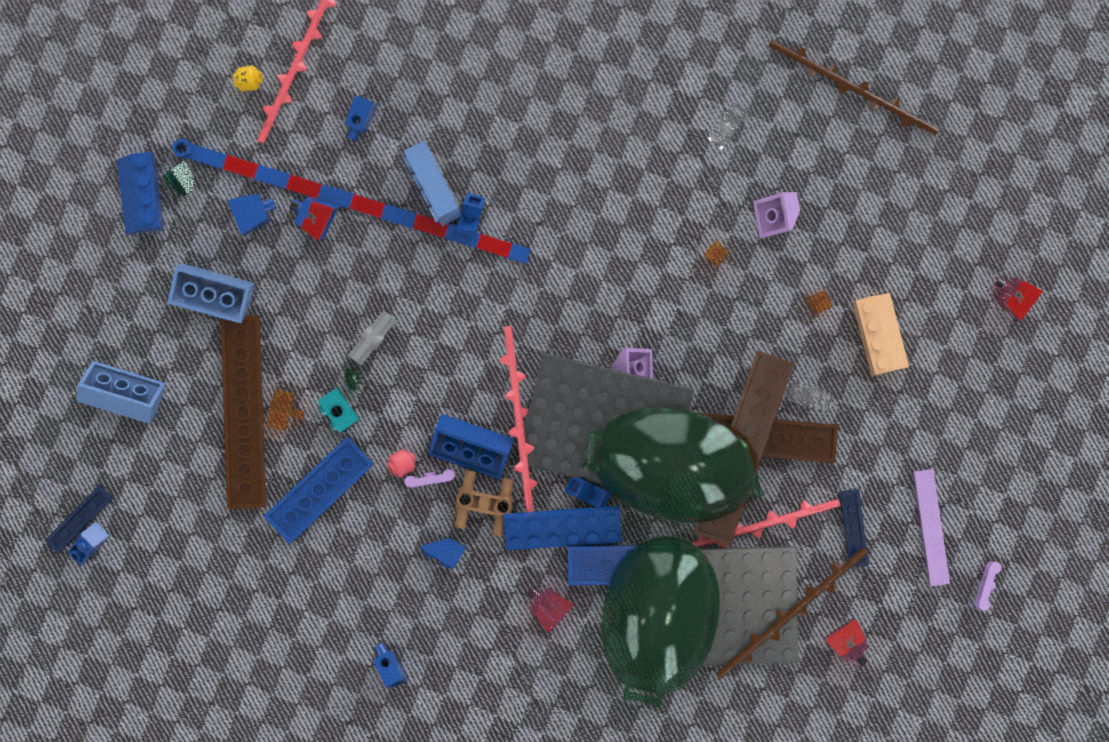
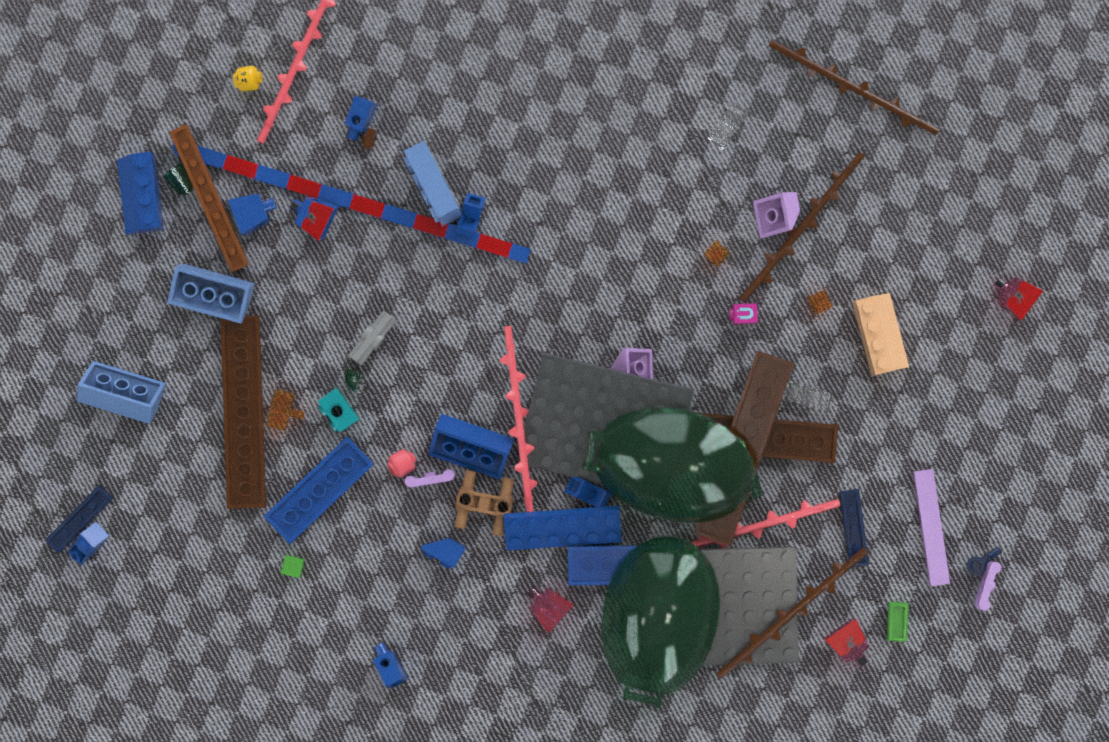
none -> dark orange plate [169,124,250,273]
none -> bright green tile [281,555,305,578]
none -> reddish brown plate [361,128,378,151]
none -> dark pink brick [729,303,758,325]
none -> reddish brown plant [739,152,865,303]
none -> bright green tile [886,602,909,642]
none -> dark blue plate [967,546,1002,576]

